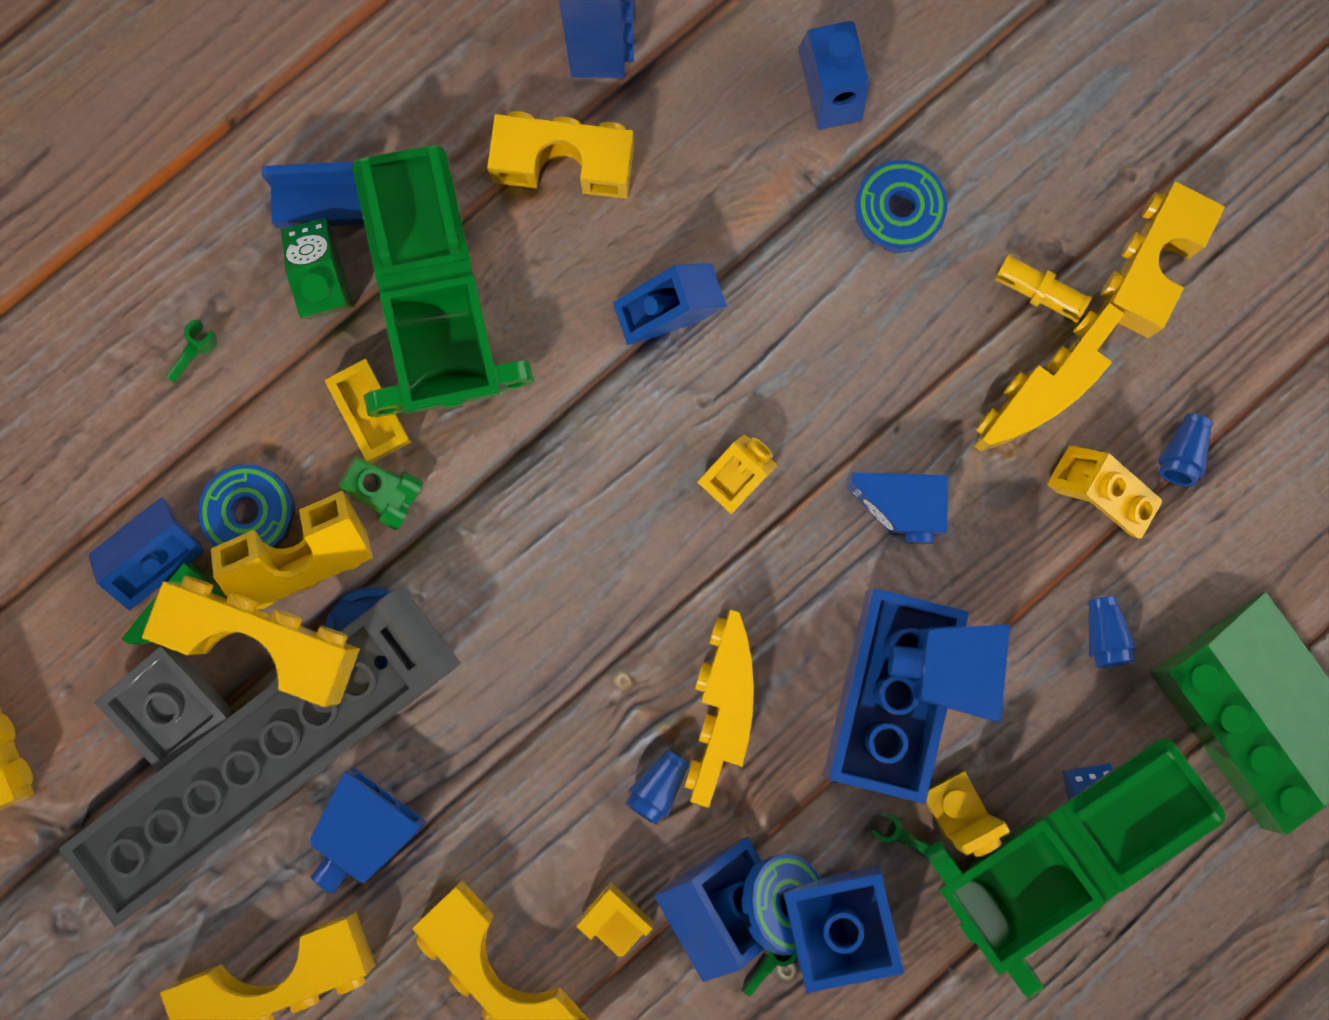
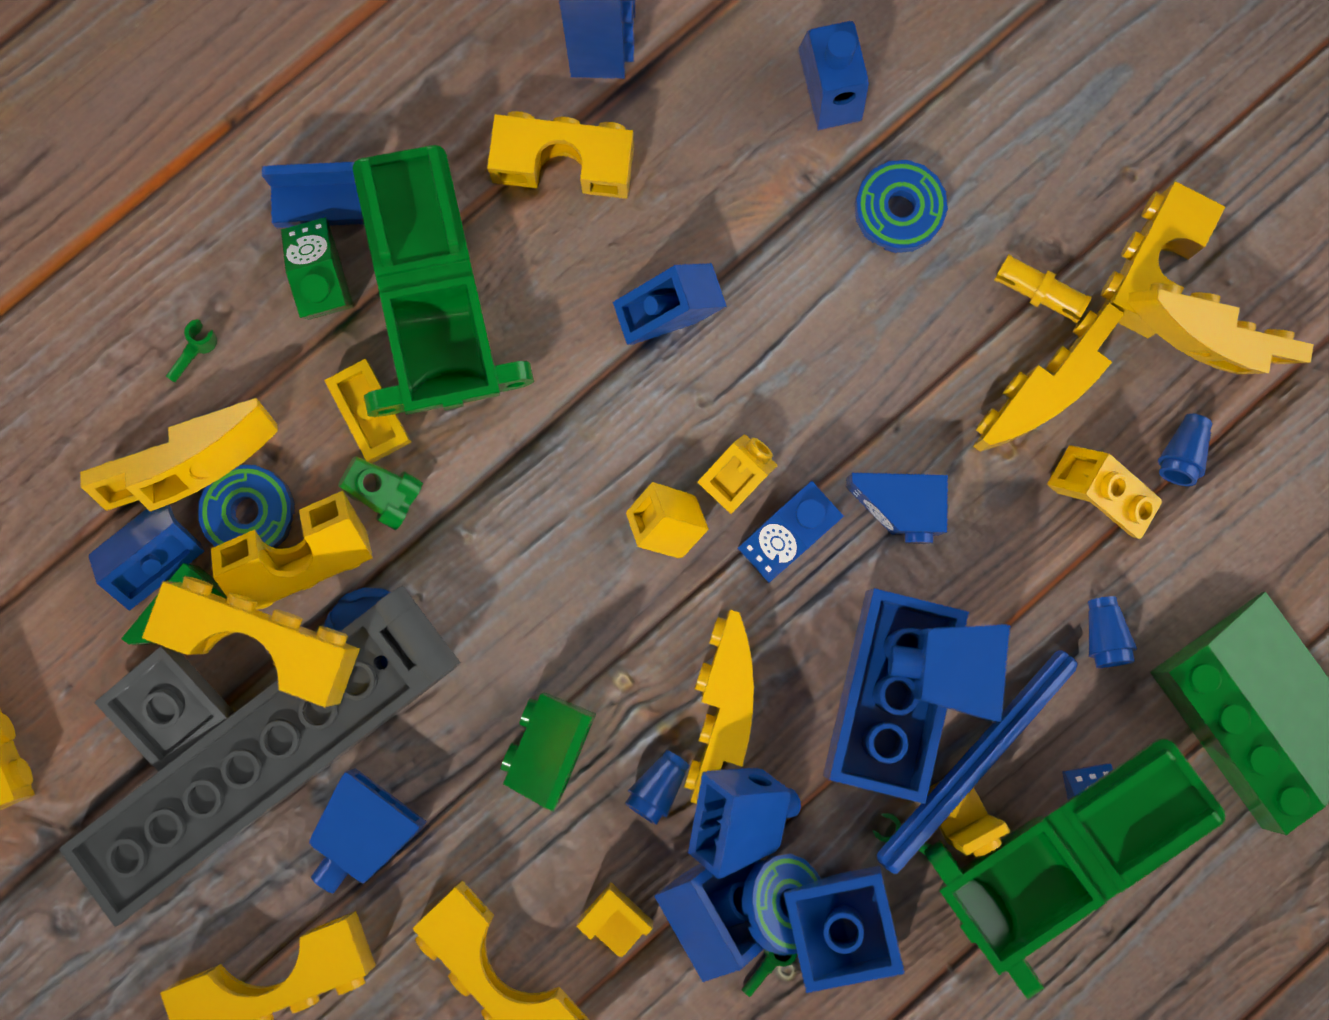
none -> yellow slope [80,398,278,512]
none -> green slope [500,692,596,812]
none -> yellow panel [626,482,709,558]
none -> blue torso [688,768,801,879]
none -> blue slope [737,481,844,583]
none -> blue axle [877,650,1078,874]
none -> yellow slope [1128,283,1314,374]

